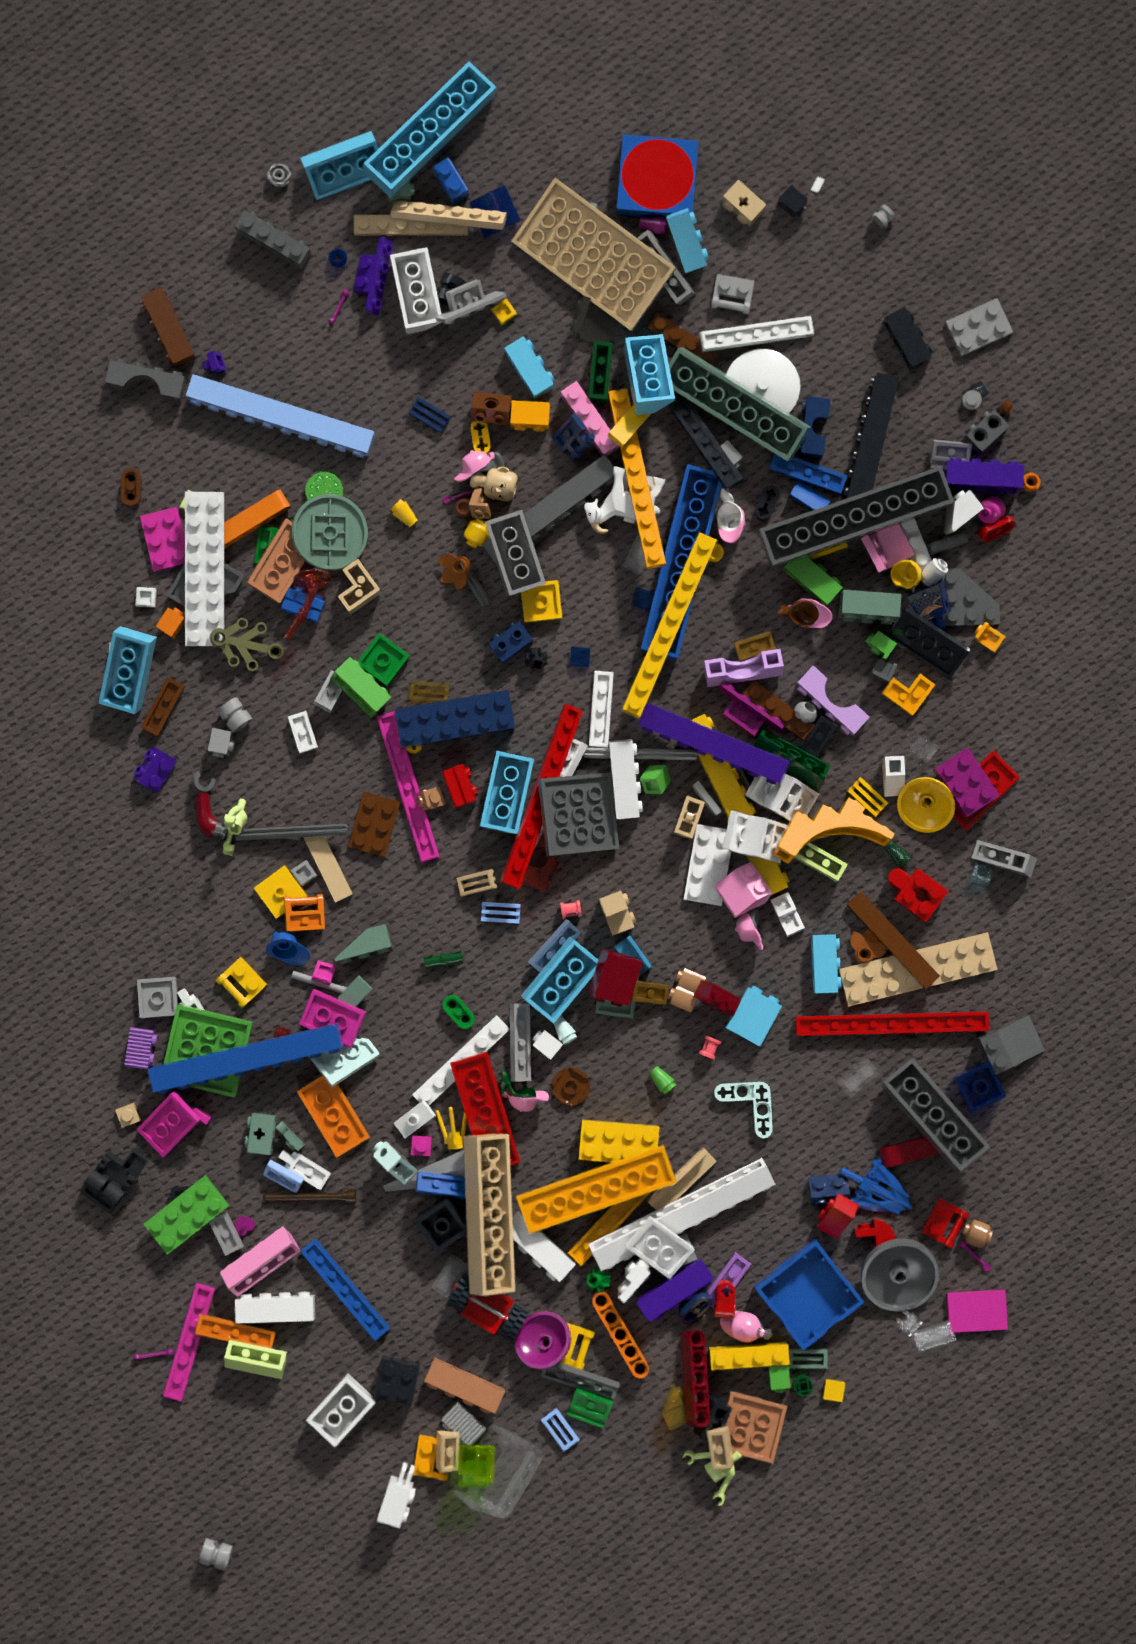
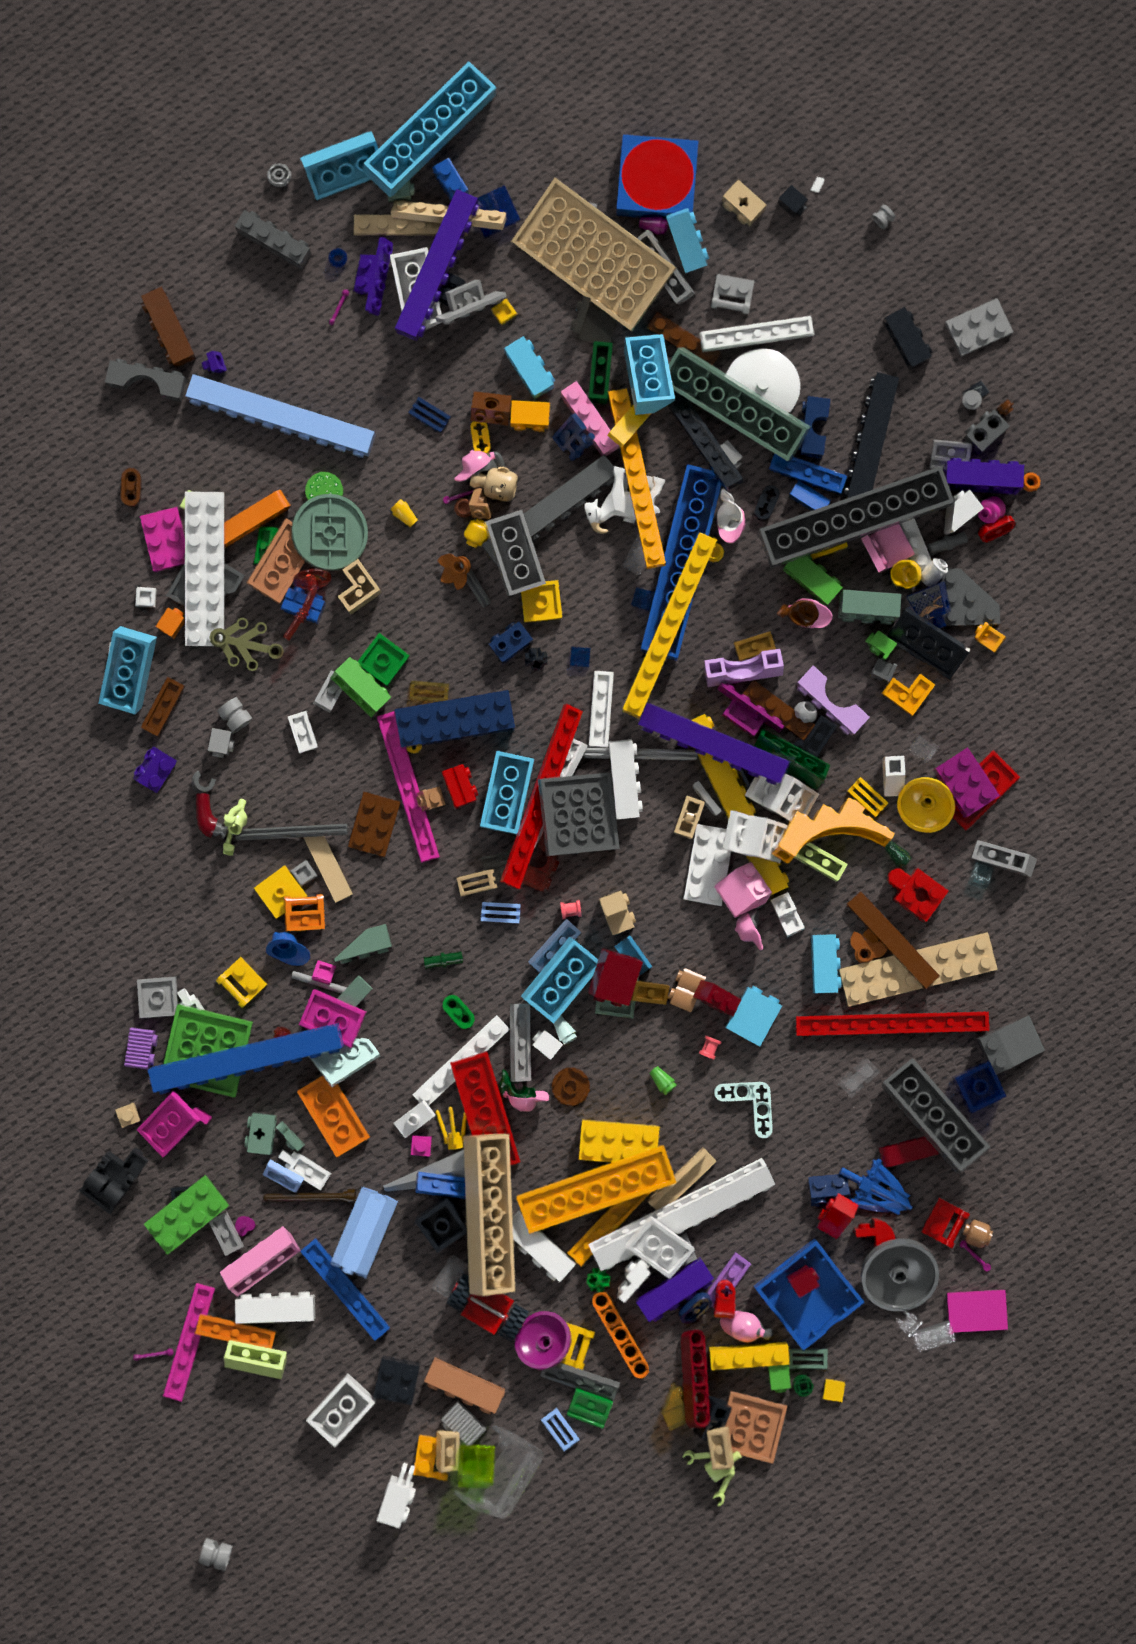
light aqua torso [373,1142,418,1185] -> none
bright green panel [640,765,671,794] -> none
none -> light blue brick [330,1187,398,1278]
none -> dark purple brick [395,189,480,341]
none -> dark red brick [786,1265,820,1298]

